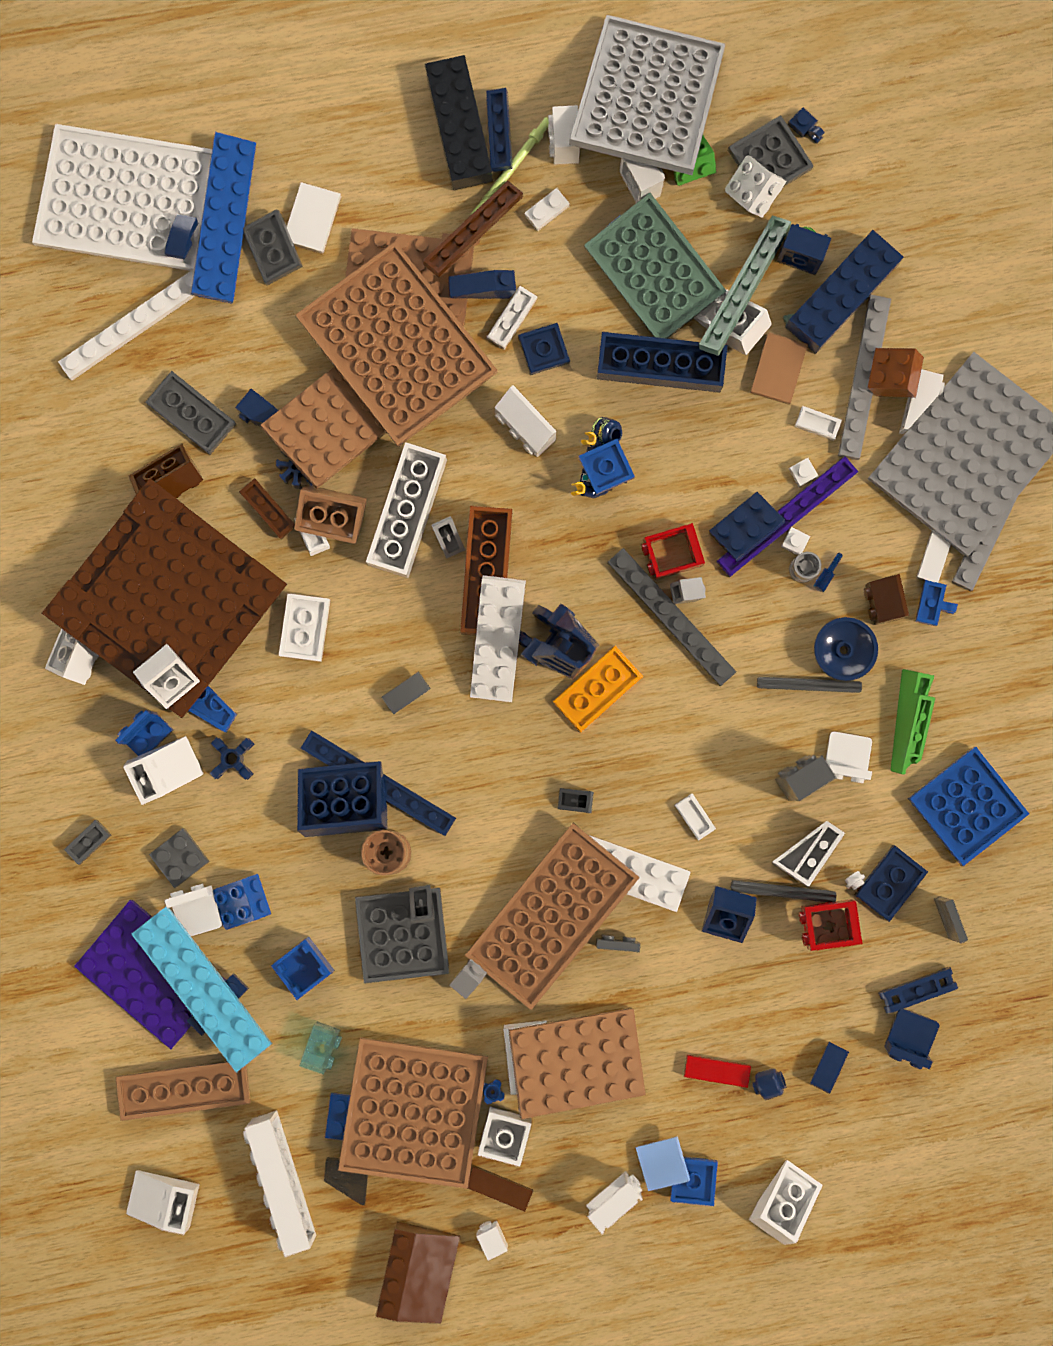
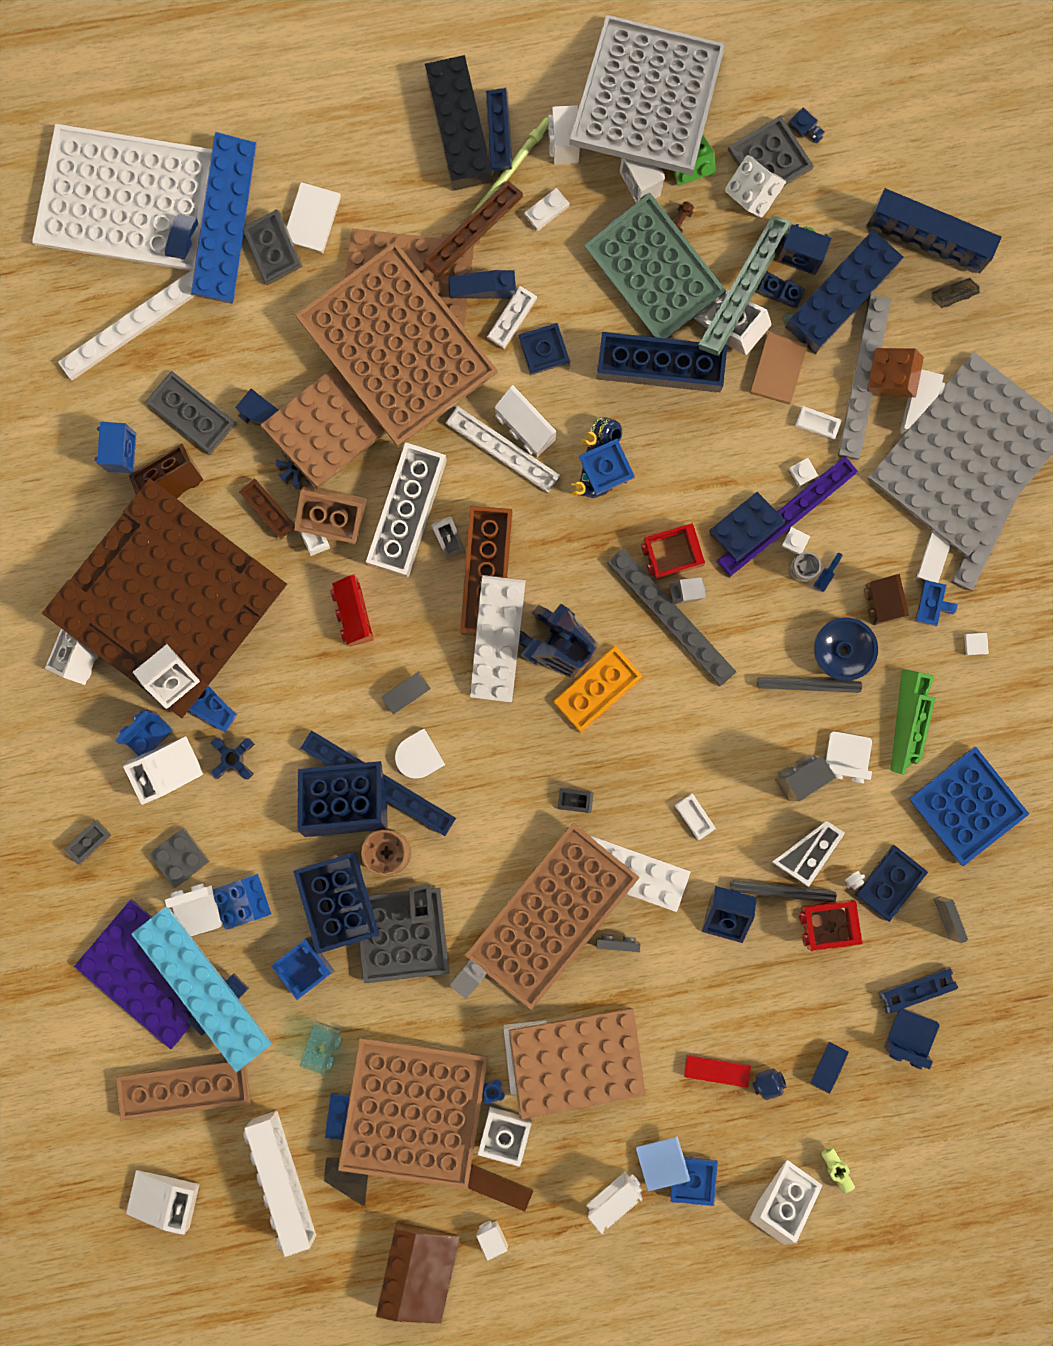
white plate [279,594,330,662] -> none
none -> blue container [95,422,137,474]
none -> dark blue slope [293,852,380,954]
none -> red slope [330,574,374,646]
none -> white tile [395,729,445,779]
none -> white tile [445,406,560,493]
none -> reddish brown bar [674,201,694,233]
none -> dark blue slope [756,271,805,308]
none -> yellowish green axle [821,1147,855,1194]
none -> dark blue brick [866,188,1002,273]
none -> clear smoke plate [931,277,980,308]
none -> white tile [964,633,989,656]

